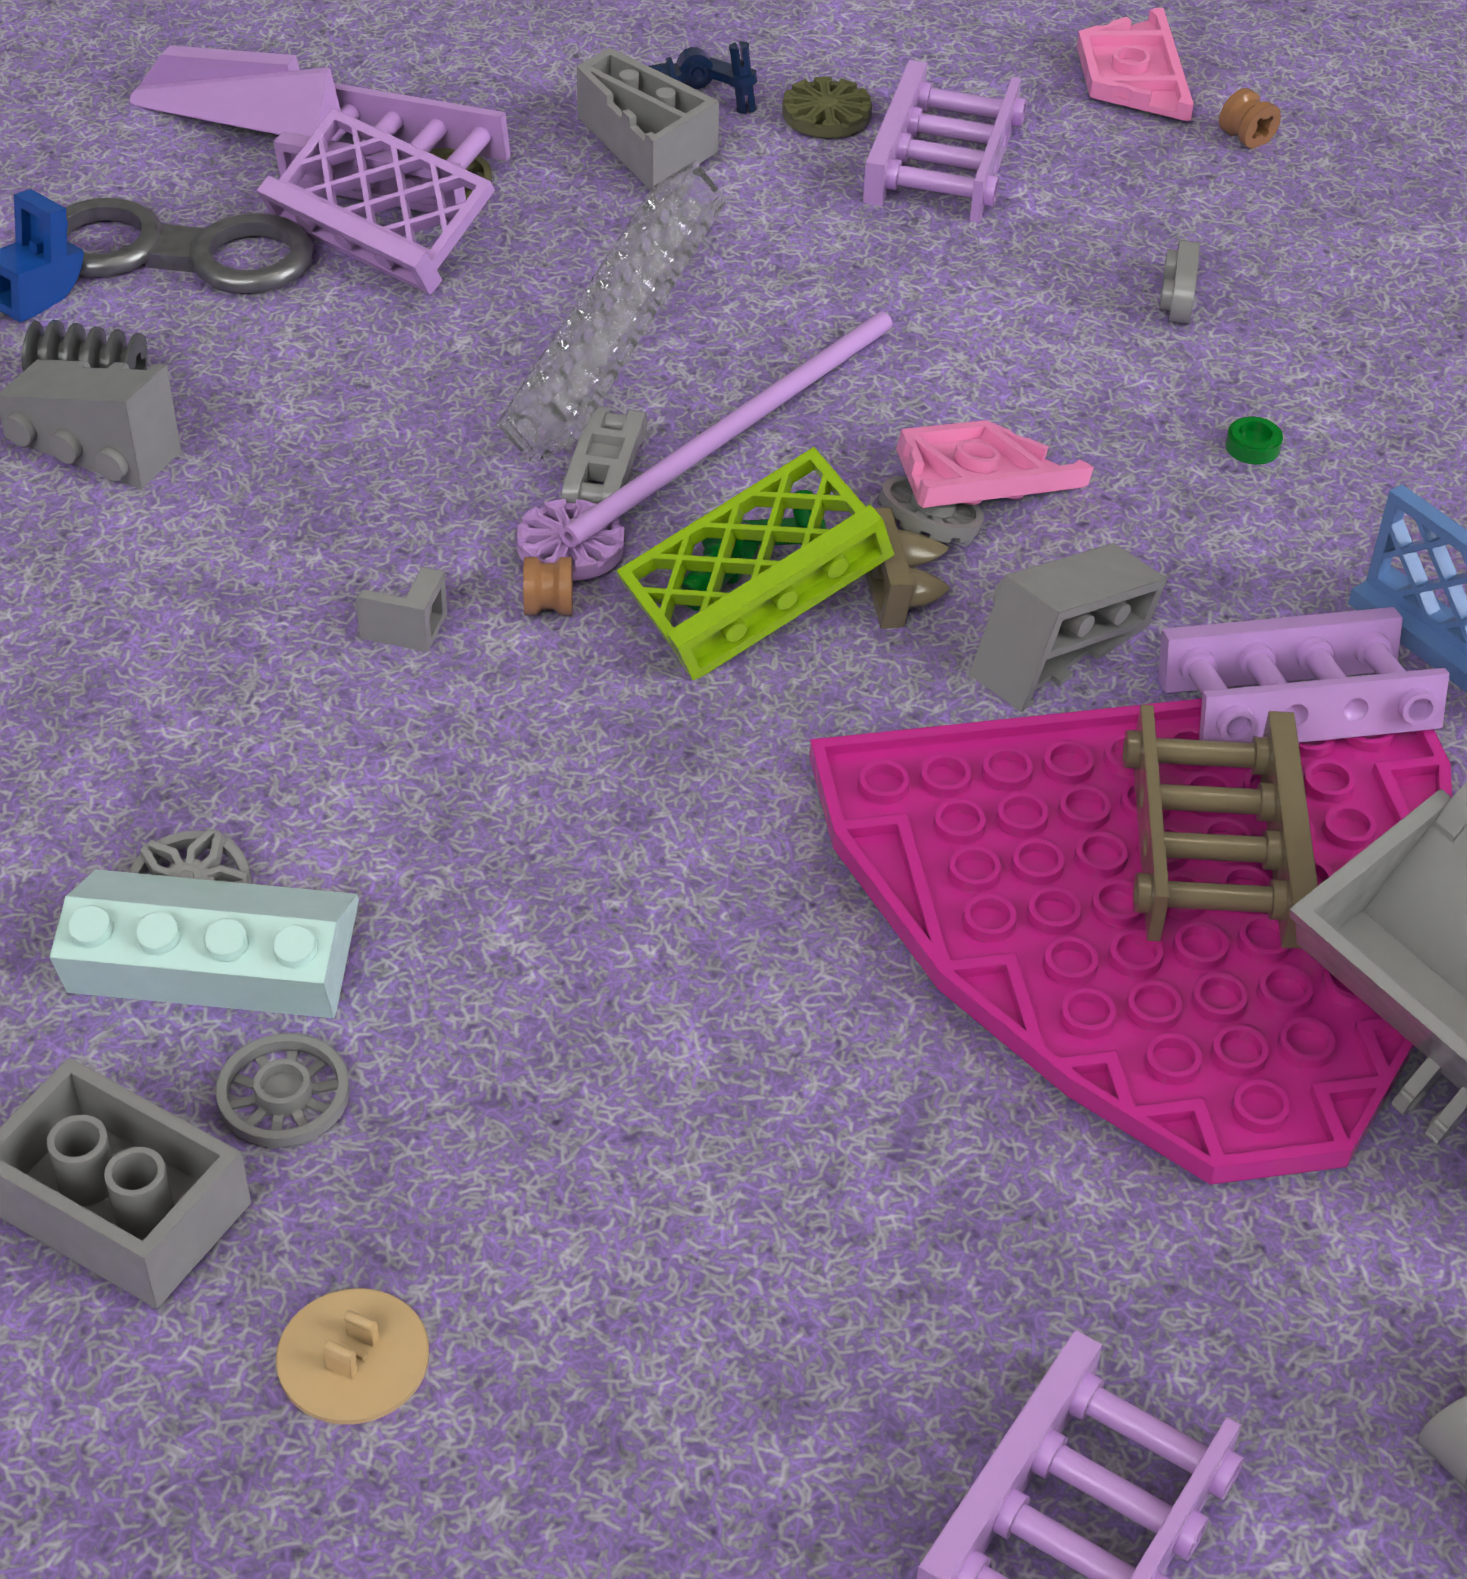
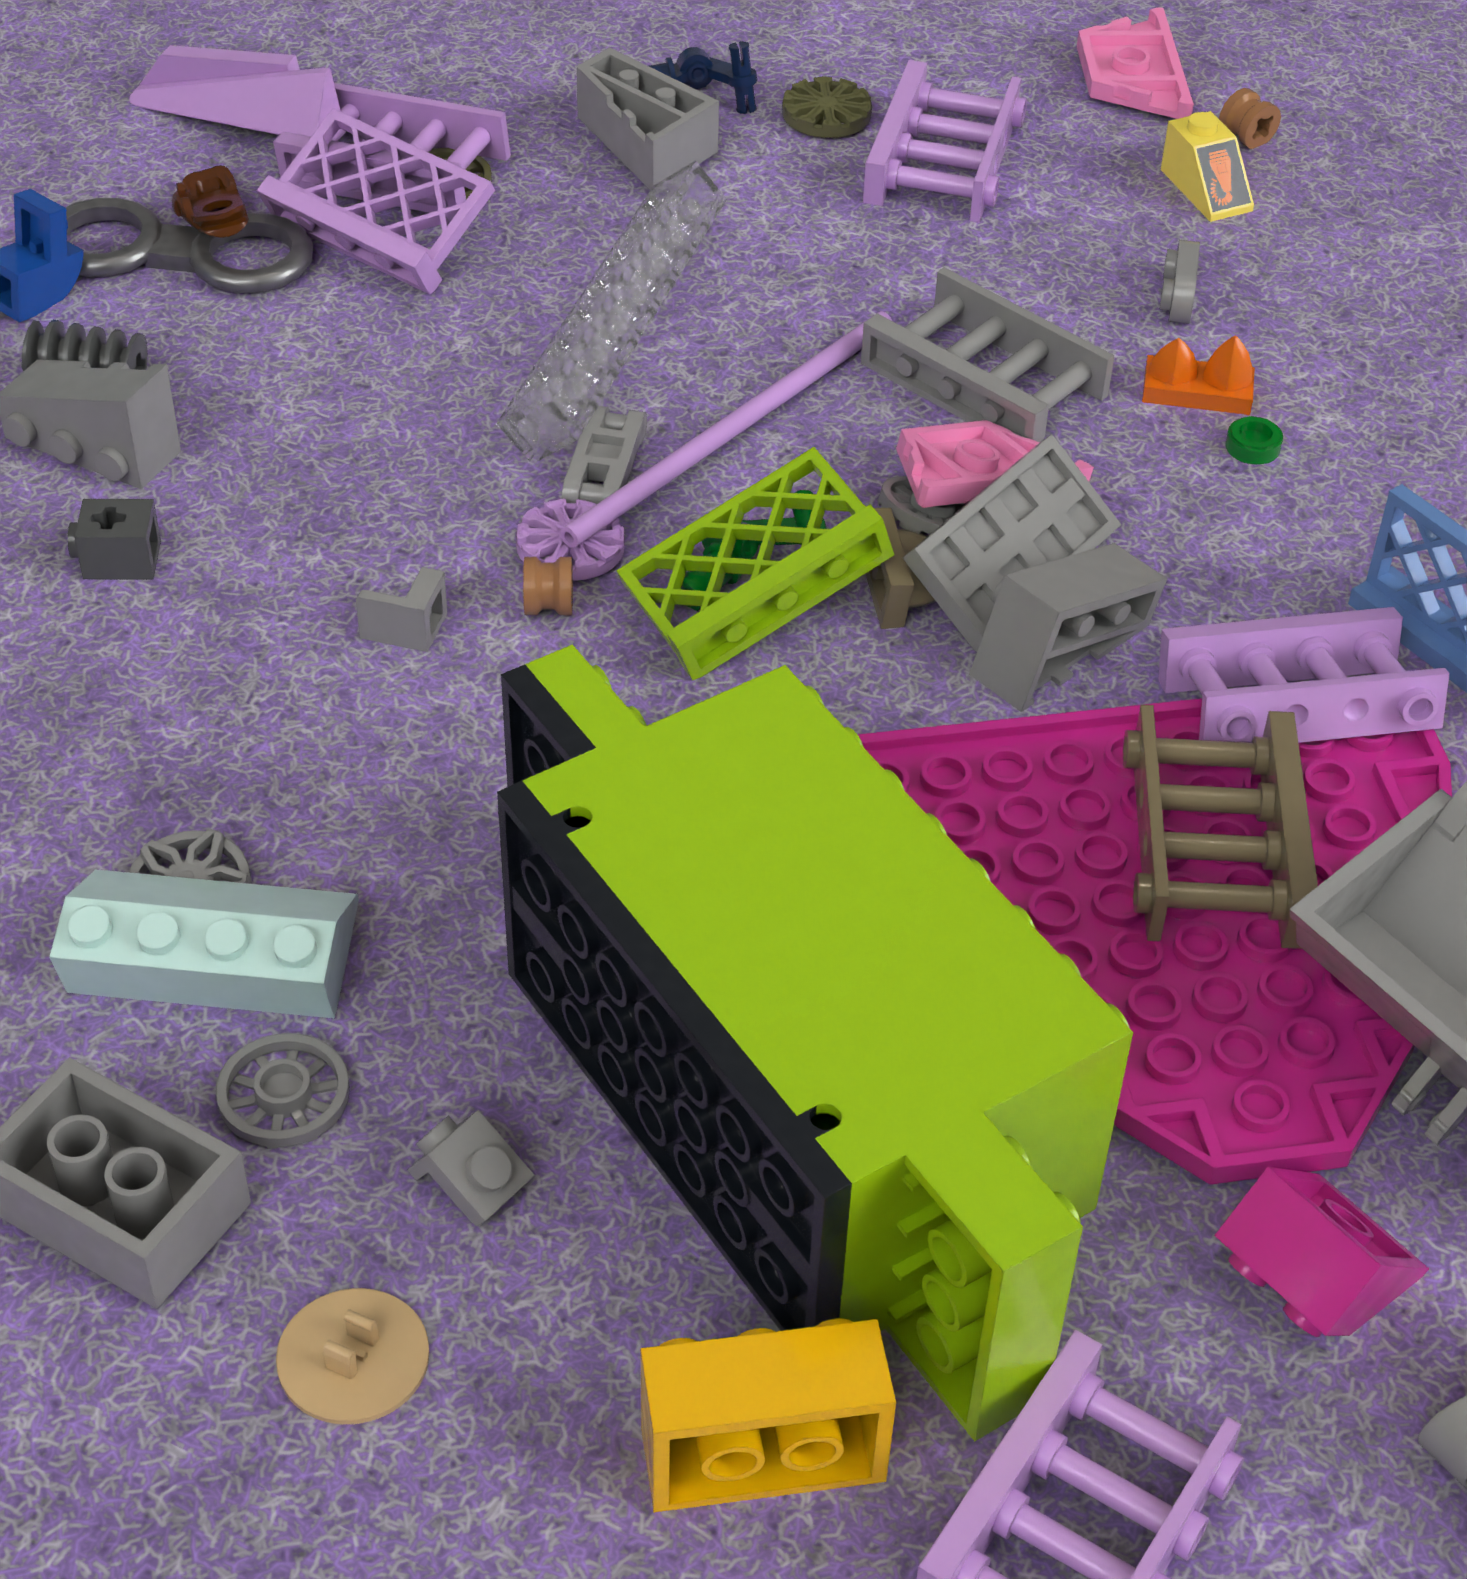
none -> dark grey brick [68,499,161,580]
none -> reddish brown piece [172,165,249,238]
none -> light grey bracket [407,1110,535,1226]
none -> lime piece [497,644,1133,1442]
none -> yellow brick [640,1318,896,1513]
none -> light grey fence [861,267,1115,442]
none -> light grey plate [902,434,1122,652]
none -> orange tile [1142,335,1255,415]
none -> light yellow slope [1160,111,1254,222]
none -> dark pink slope [1214,1167,1429,1337]

